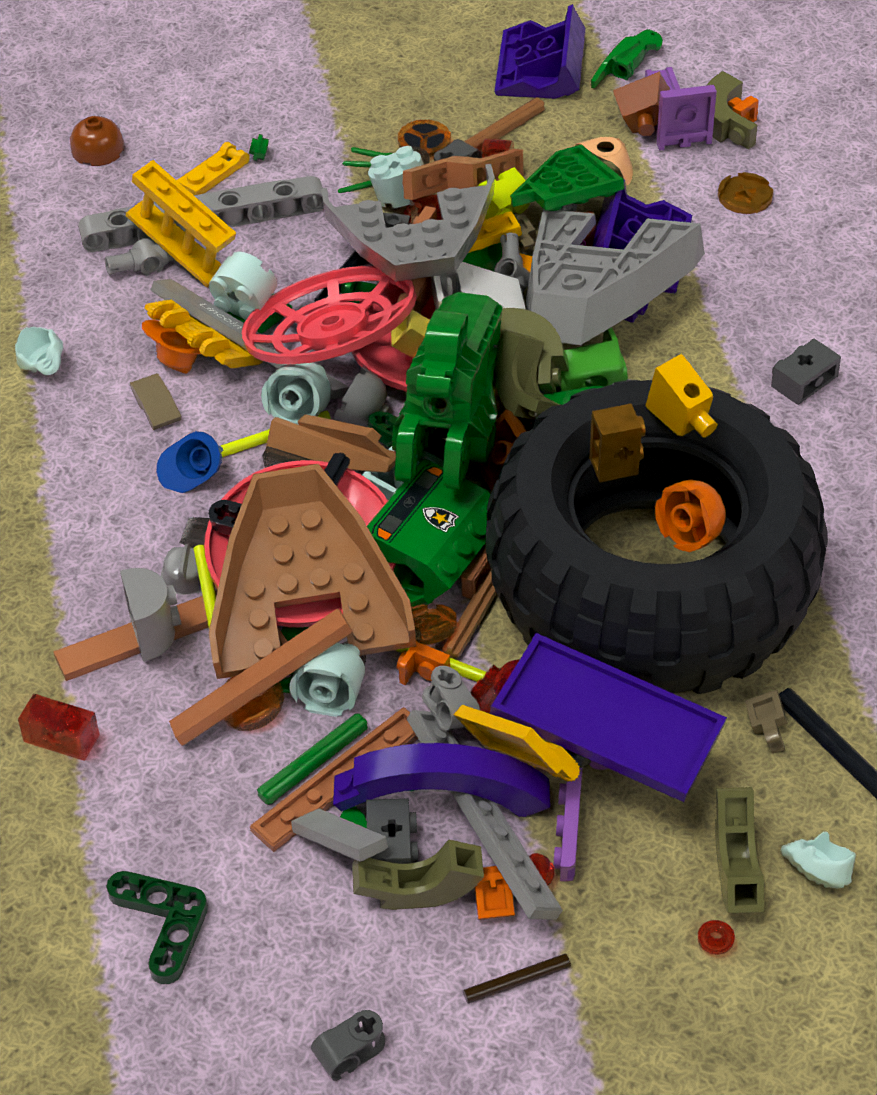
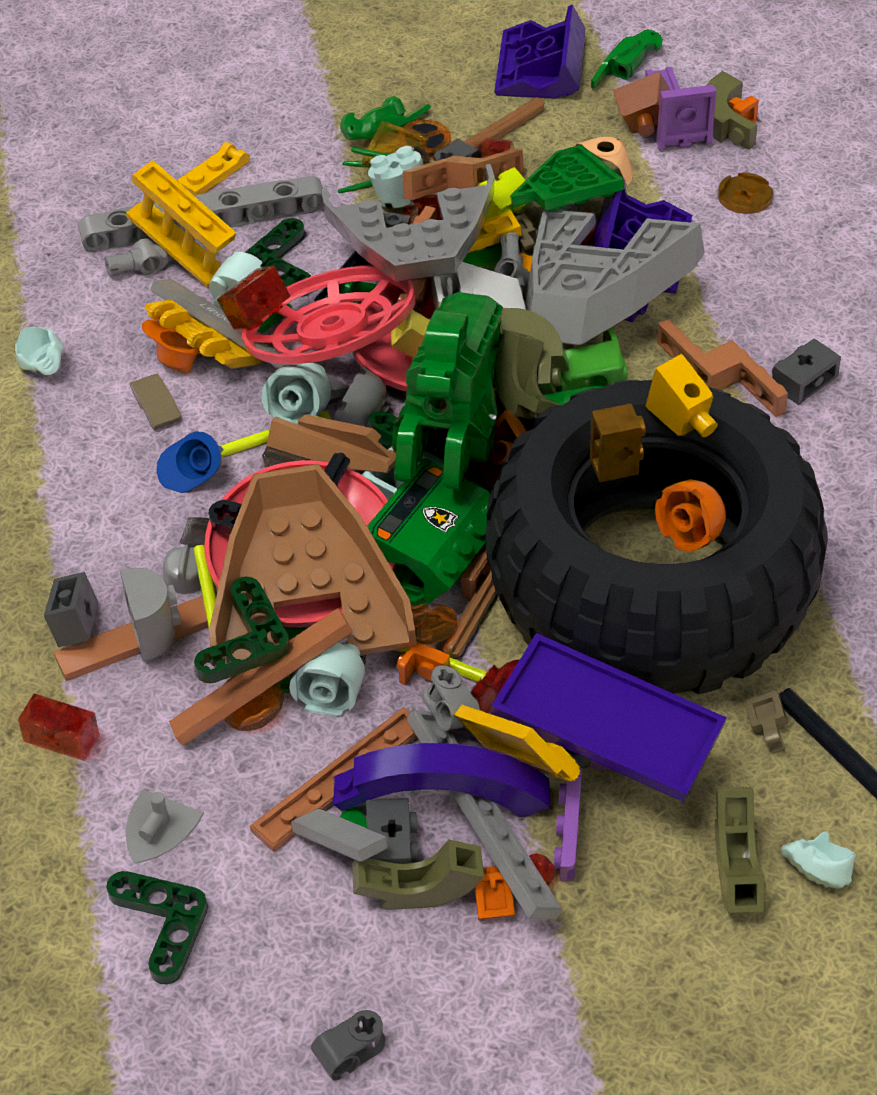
dark orange cylinder [70,116,125,166] -> none
green plate [249,134,269,161] -> none
green axle [257,713,368,805] -> none
dark brown bar [463,953,571,1004] -> none
clear red plate [697,920,735,955] -> none
none -> dark grey brick [44,572,99,647]
none -> light grey shield [125,790,204,864]
none -> dark green beam [194,576,289,684]
none -> clear red brick [217,266,291,331]
none -> dark green beam [245,218,311,297]
none -> green animal [340,96,431,141]
none -> clear yellow tile [362,120,428,166]
none -> nougat bracket [657,319,788,417]

